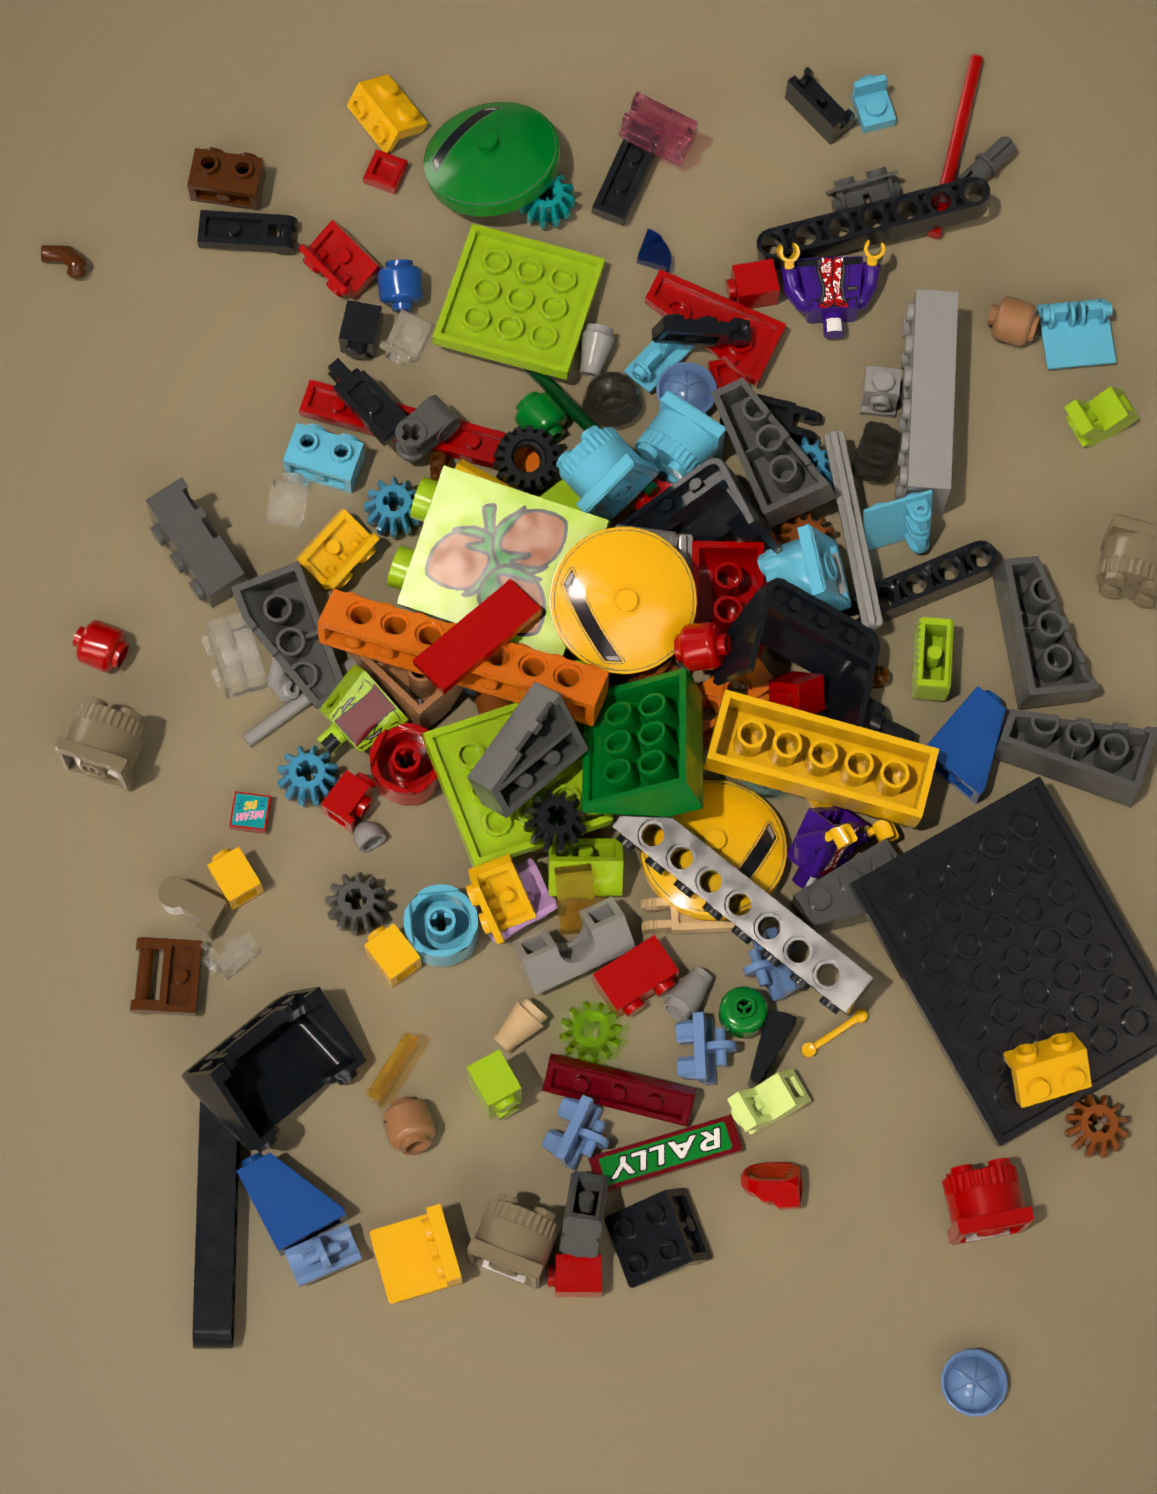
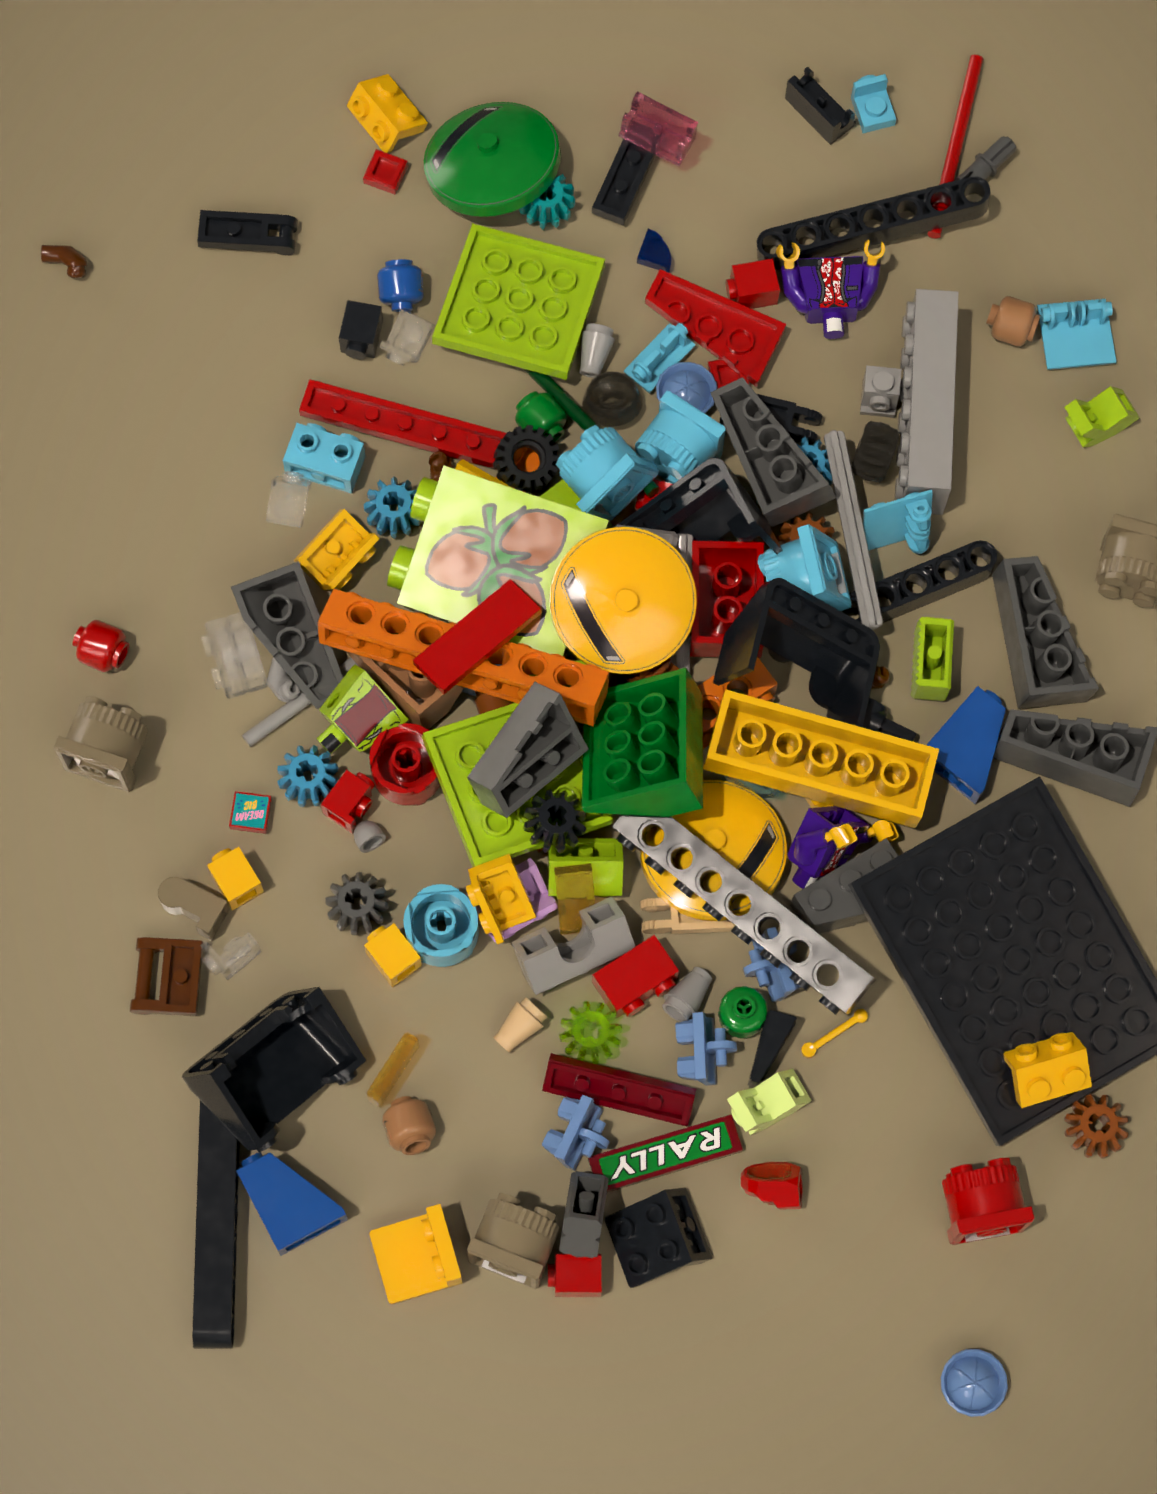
dark grey wedge [146,477,247,608] -> none
reddish brown brick [187,147,266,211] -> none
medium blue hips [284,1224,362,1287] -> none
red bracket [298,220,383,299] -> none
black hinge [327,358,407,446] -> none
dark grey piece [395,395,461,462] -> none
lime brick [466,1049,522,1120] -> none
black hinge [651,314,751,347] -> none
red head [674,622,731,671] -> none
red brick [768,671,825,714] -> none
dark grey hinge [825,167,901,212] -> none

